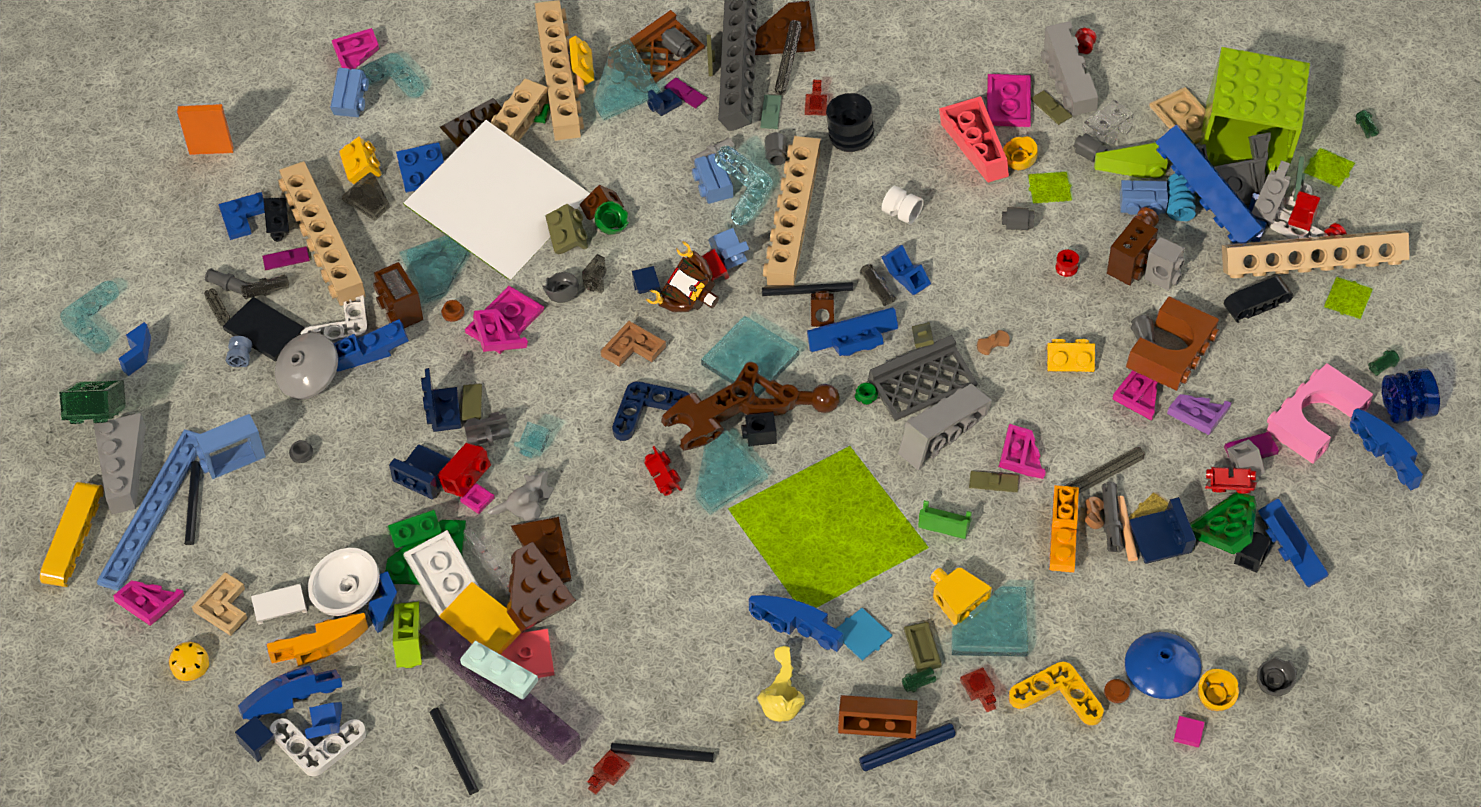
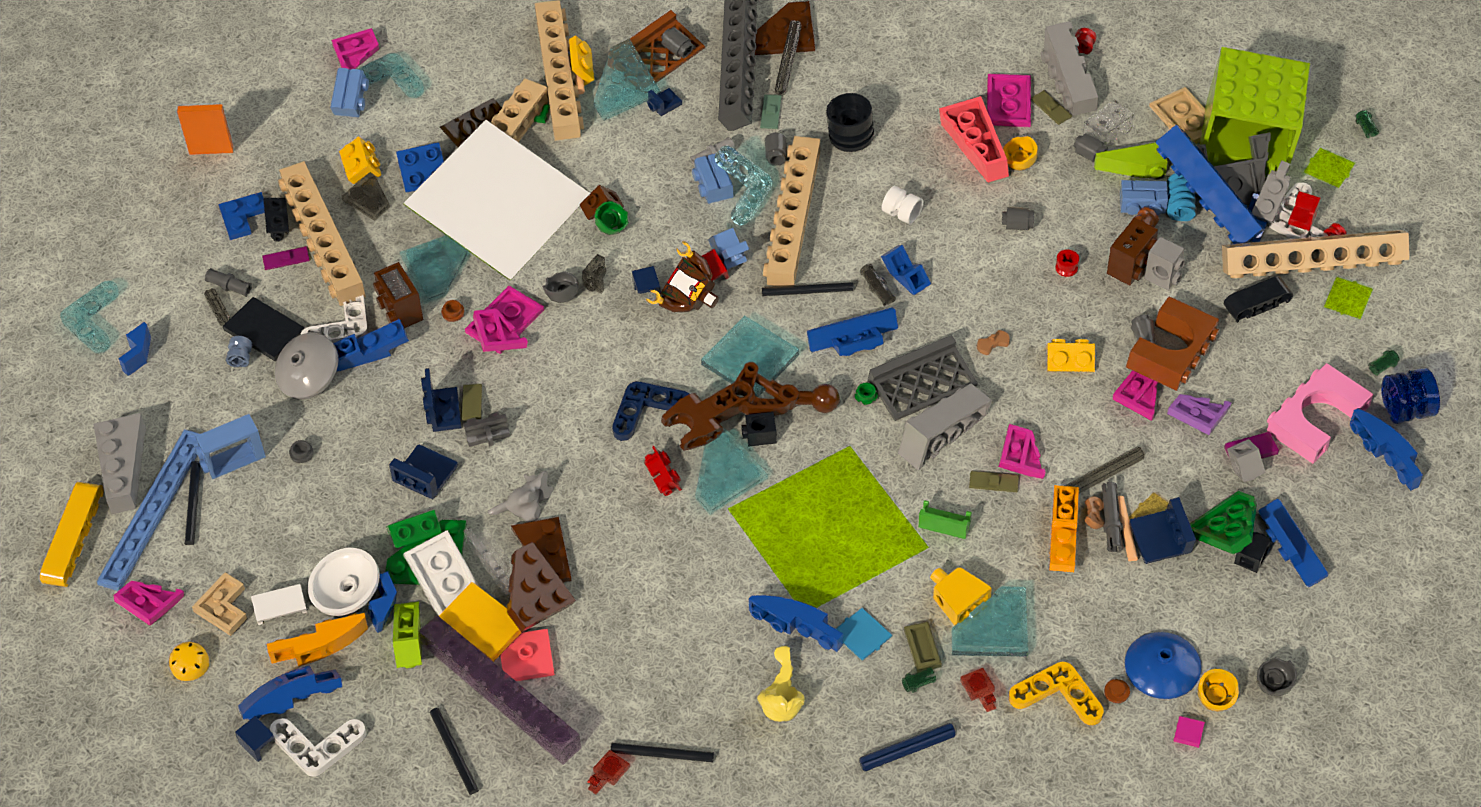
clear green brick [59,380,126,424] -> none
clear smoke pin [241,274,289,300] -> none
blue slope [305,702,342,739] -> none
red brick [437,443,491,498] -> none
dark pink tile [460,483,495,514] -> none
light aqua plate [460,641,538,700] -> none
clear light blue bracket [513,422,551,458] -> none
olive bracket [545,204,588,255] -> none
medium nougat plate [601,321,666,367] -> none
magenta piece [664,77,707,109] -> none
olive piece [706,35,715,76] -> none
clear red plate [805,79,827,116] -> none
reddish brown bracket [811,291,834,327] -> none
dark orange brick [838,695,918,739] -> none
olive piece [912,322,934,348] -> none
clear neon green piece [1028,172,1072,204] -> none
red hinge [1205,467,1257,494] -> none
sand green piece [1293,156,1305,202] -> none

